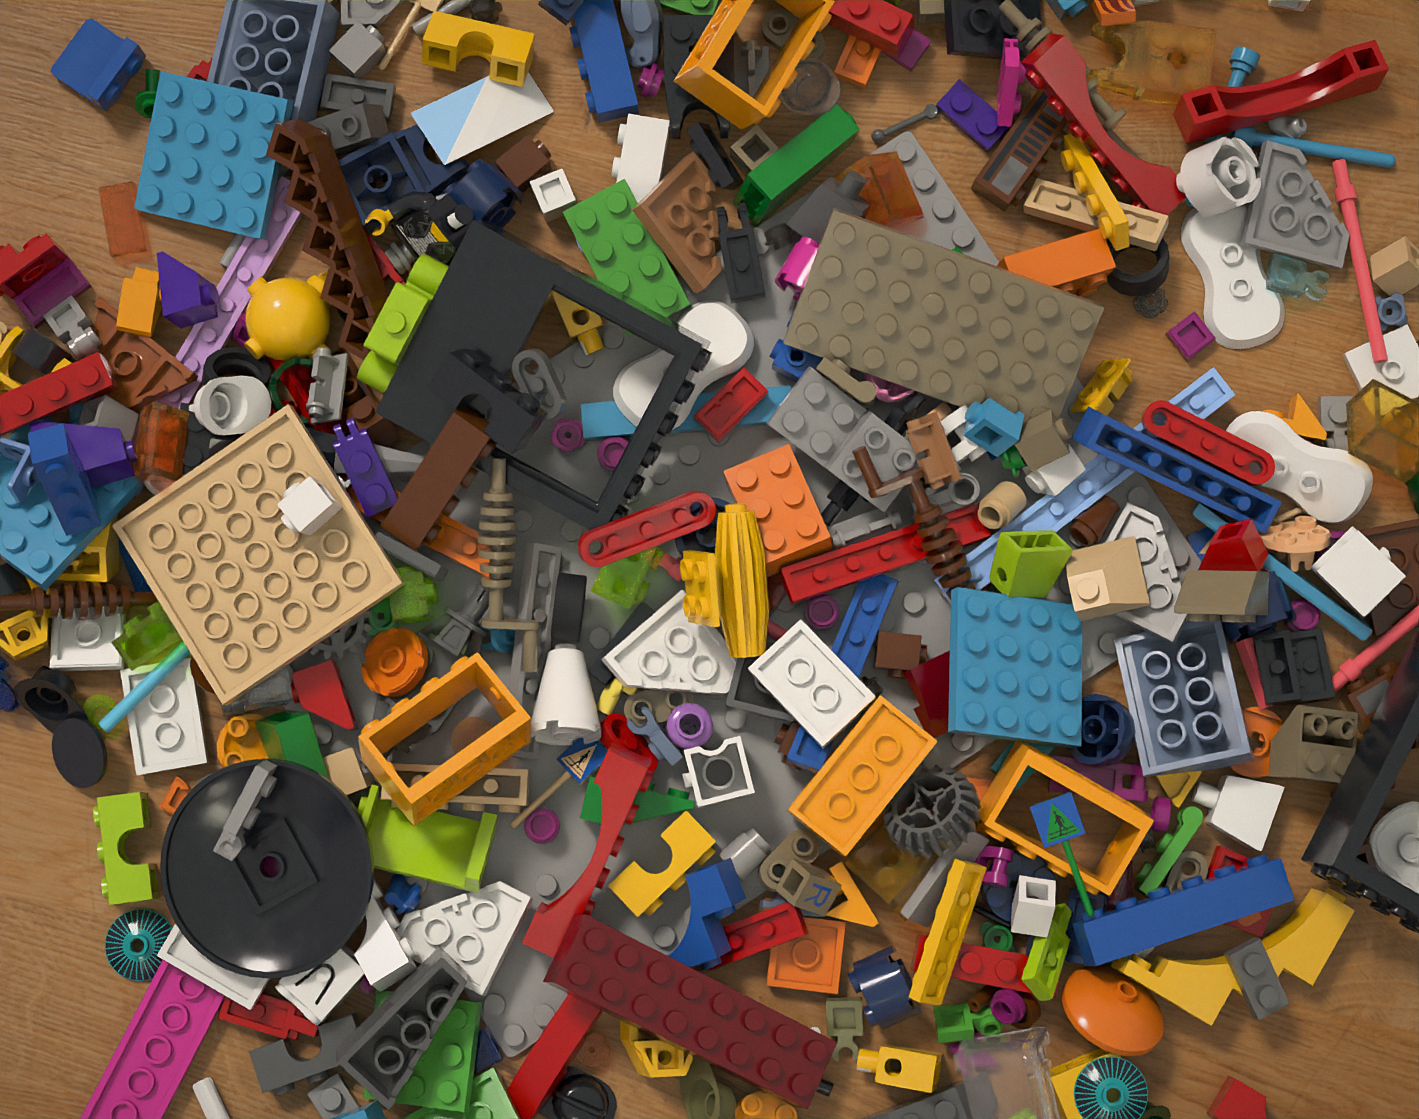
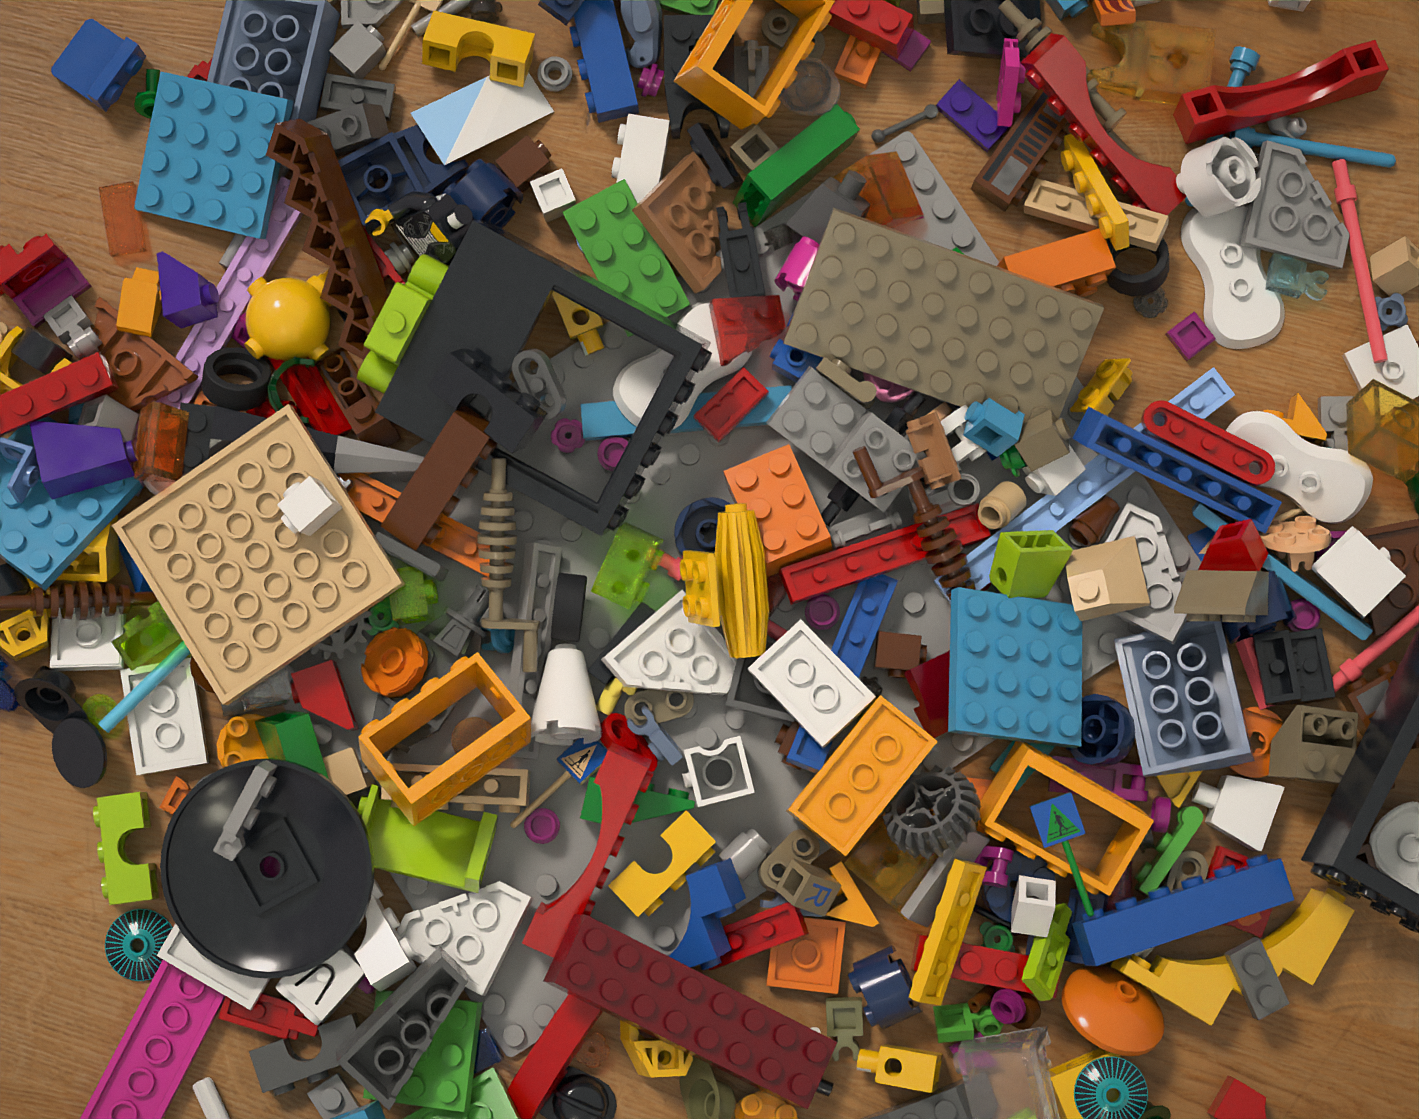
blue brick [28,423,102,536] -> none
white piece [189,376,271,435] -> none
light grey hinge [306,348,349,425] -> none
dark purple hinge [333,418,399,518] -> none
blue plate [385,874,421,914] -> none
red plate [577,491,716,567] -> none
medium lavender head [666,703,713,751] -> none
none -> light grey plate [537,56,572,92]
none -> clear red wing [709,295,786,366]

